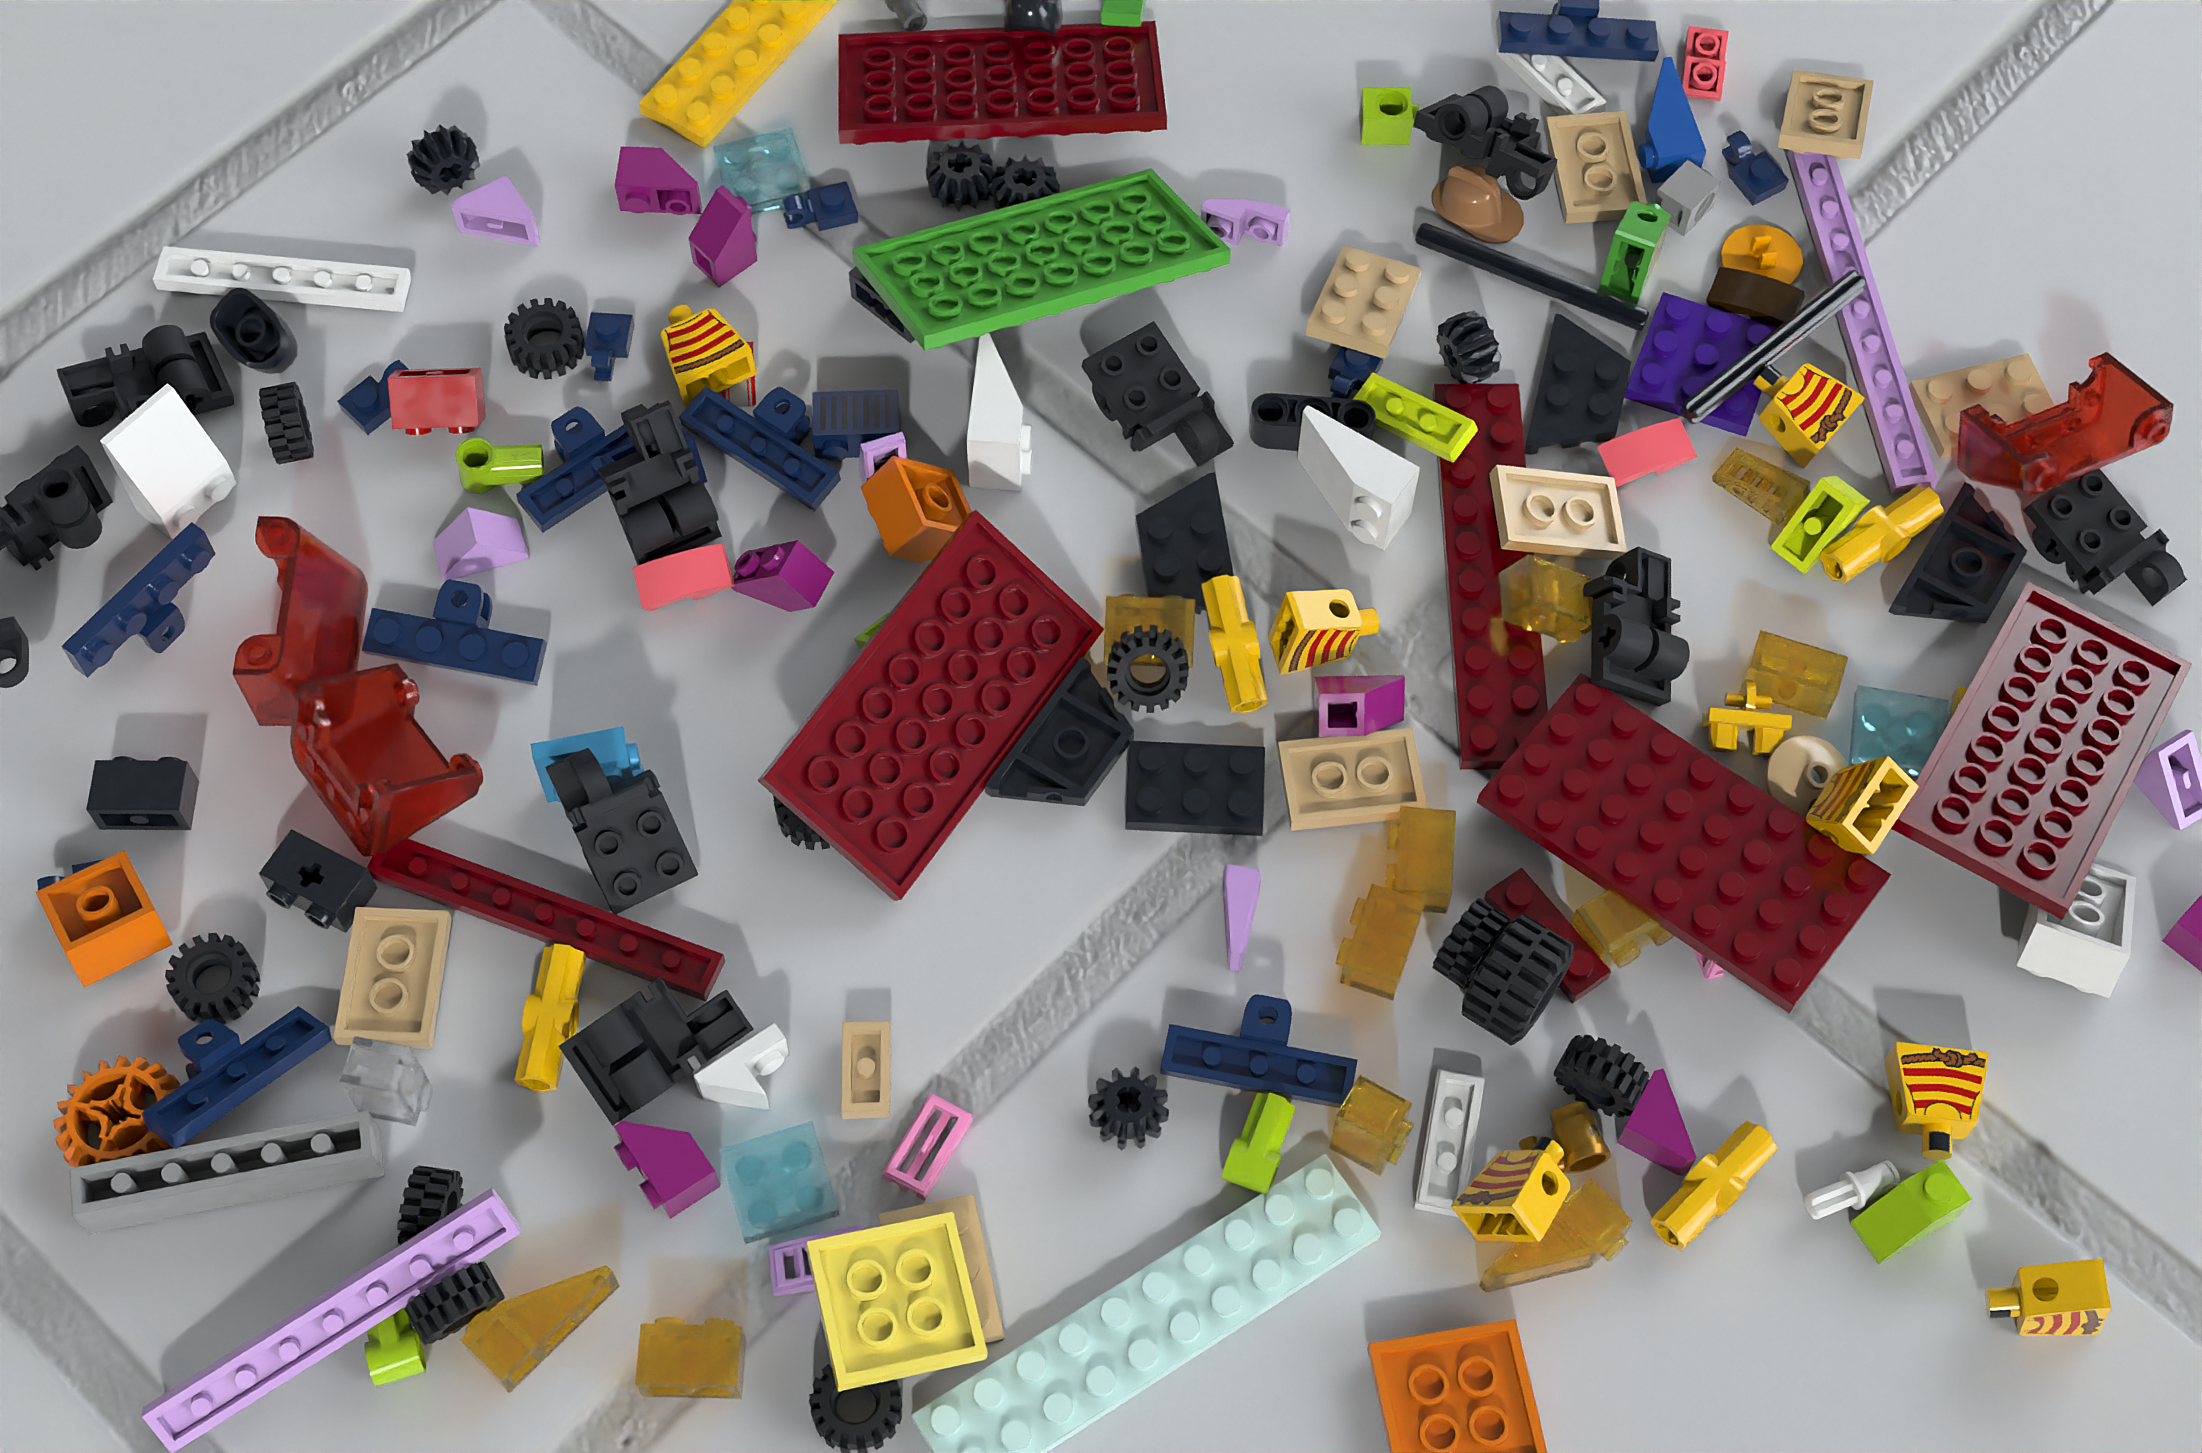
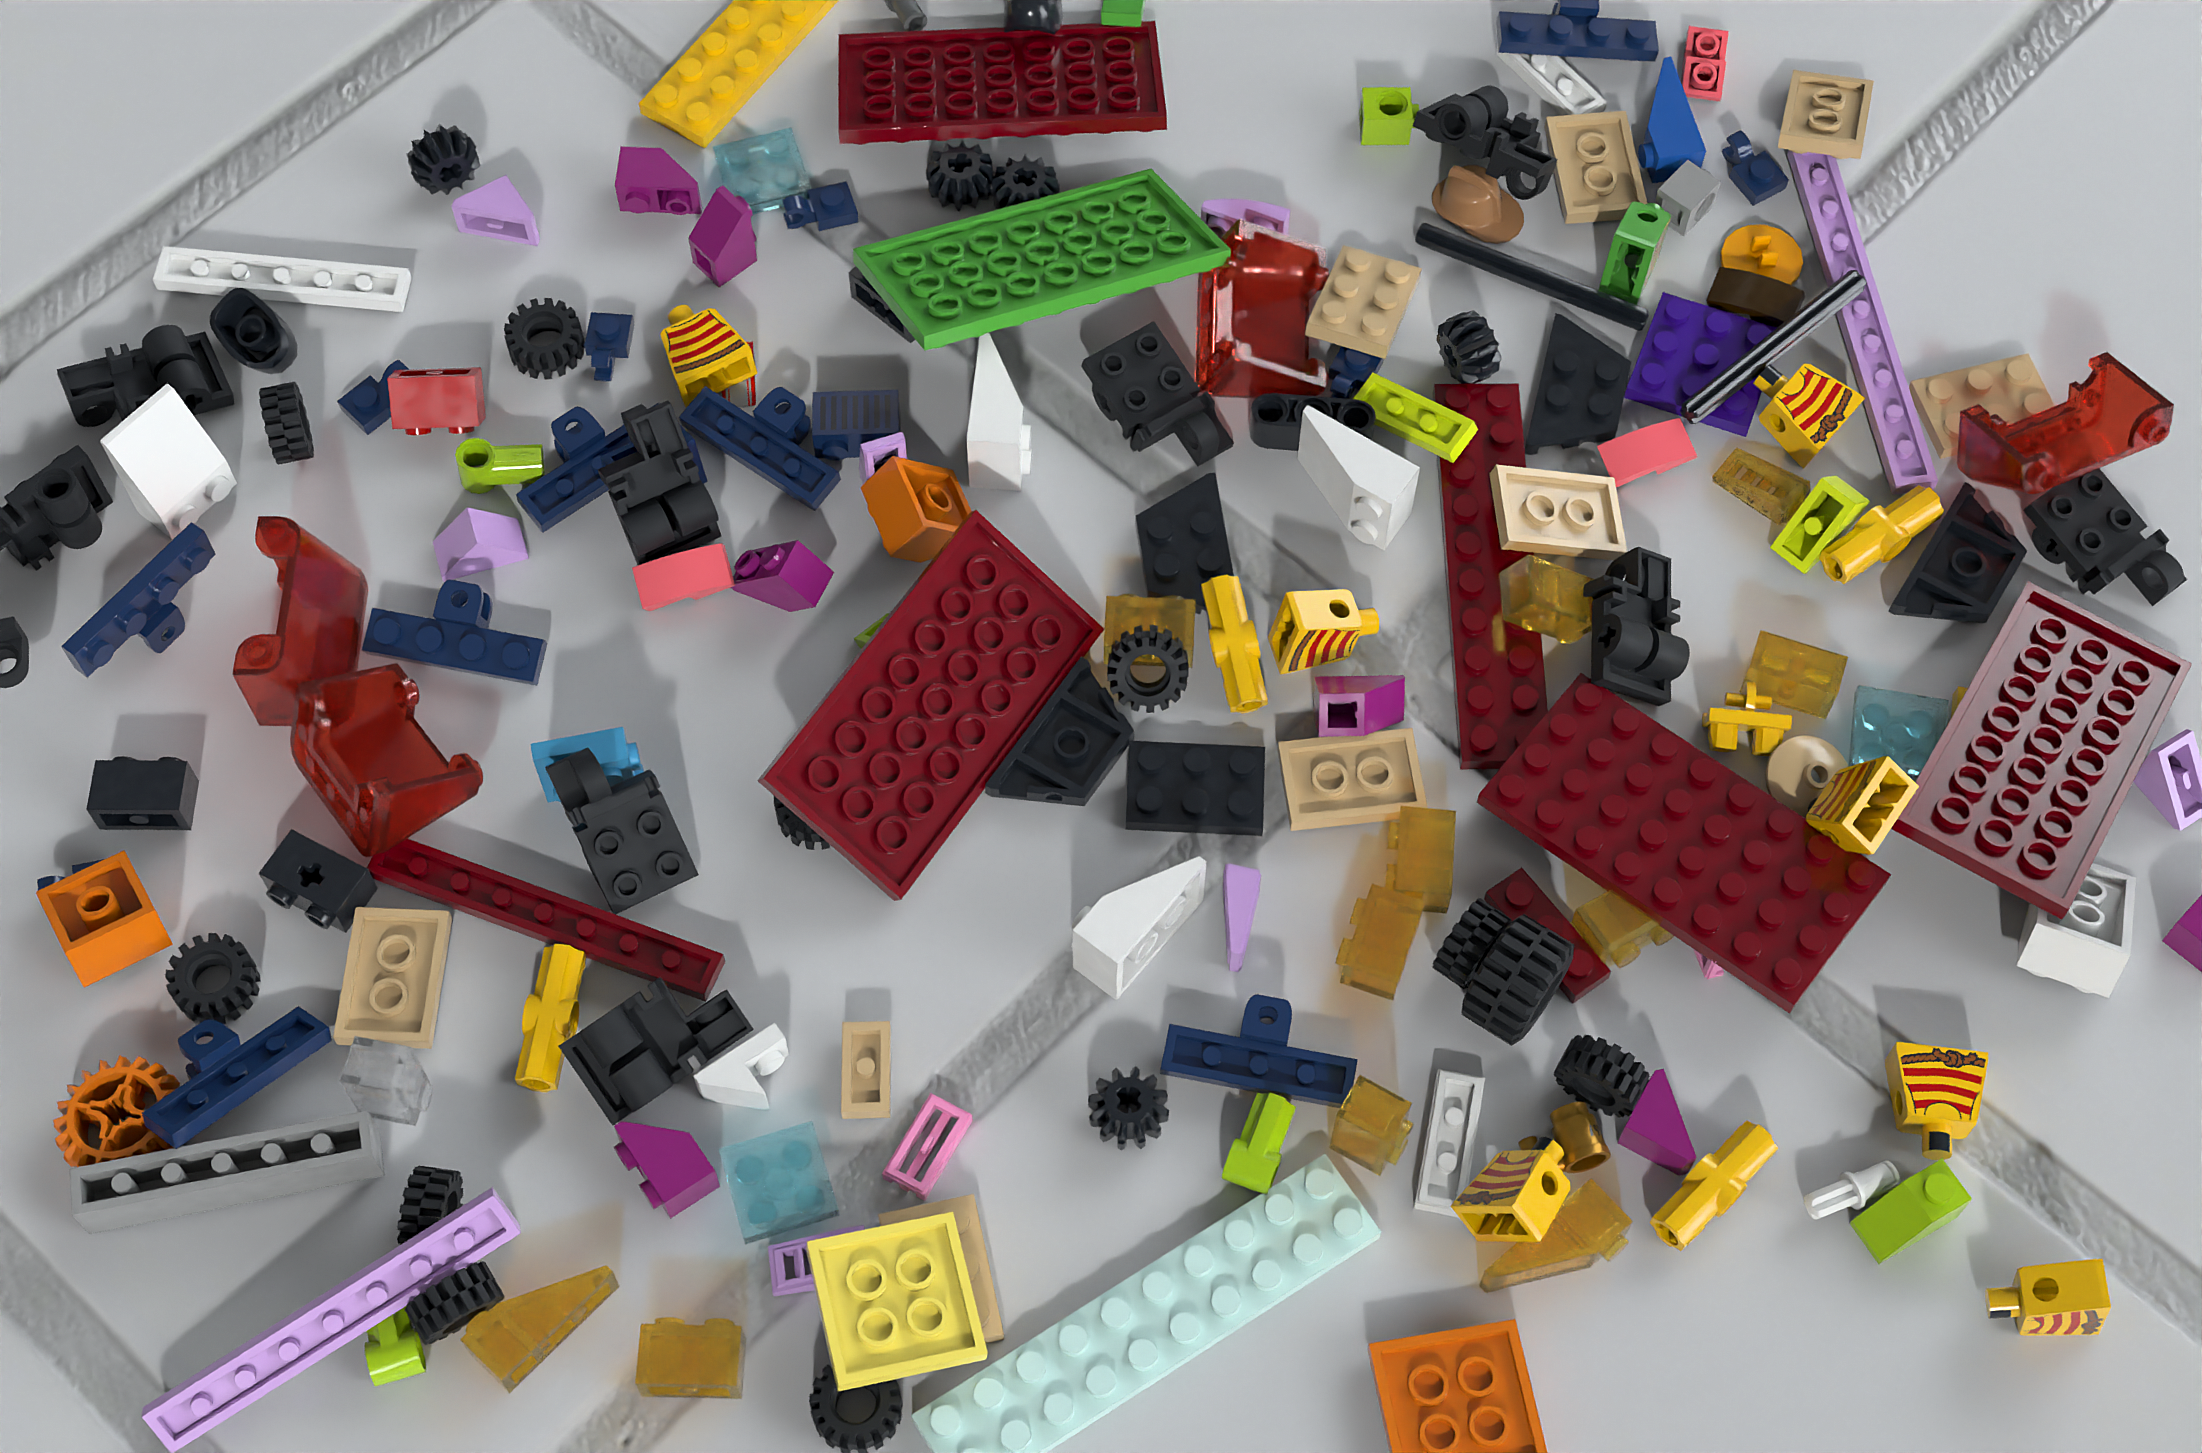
none -> white slope [1071,856,1207,1000]
none -> clear red windscreen [1195,218,1329,399]

